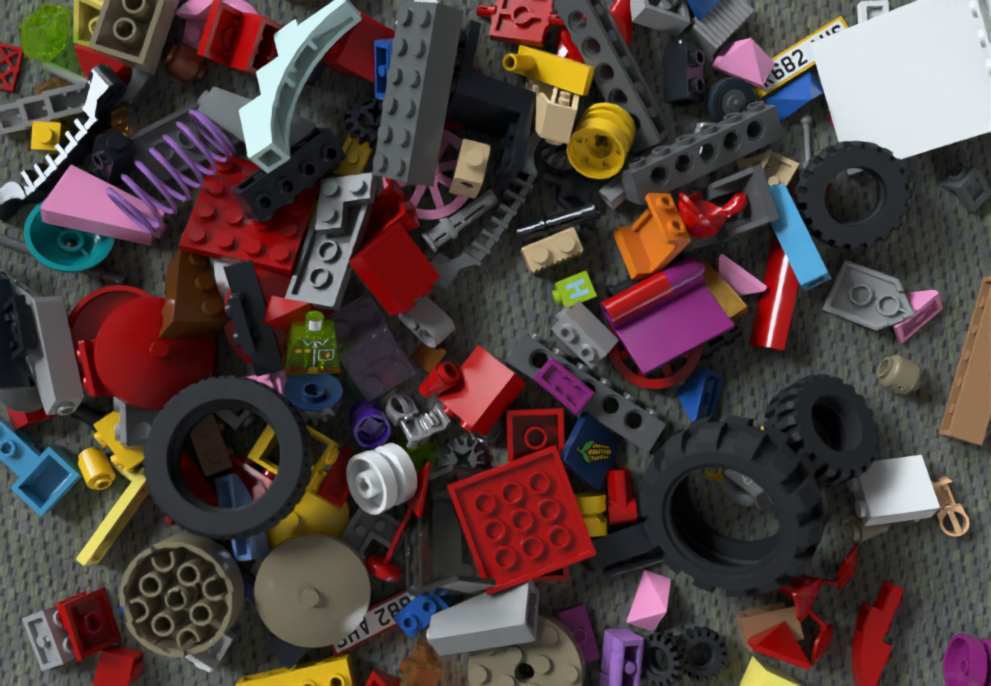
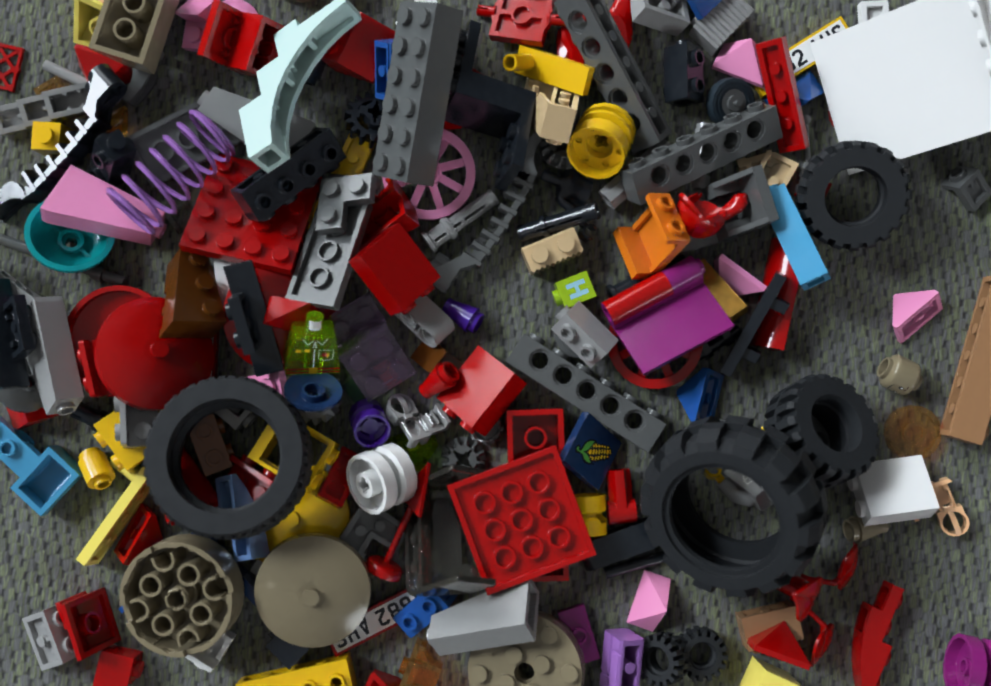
clear neon green slope [17,3,71,62] -> none
copper head [162,42,207,85] -> none
tan torso [448,139,491,199] -> none
magenta plate [533,356,595,415] -> none
light grey tile [822,259,915,331] -> none
none -> red slope [113,503,163,566]
none -> dark purple cone [442,298,485,334]
none -> black hinge [720,271,790,377]
none -> red plate [755,36,810,153]
none -> clear orange tile [884,405,941,459]

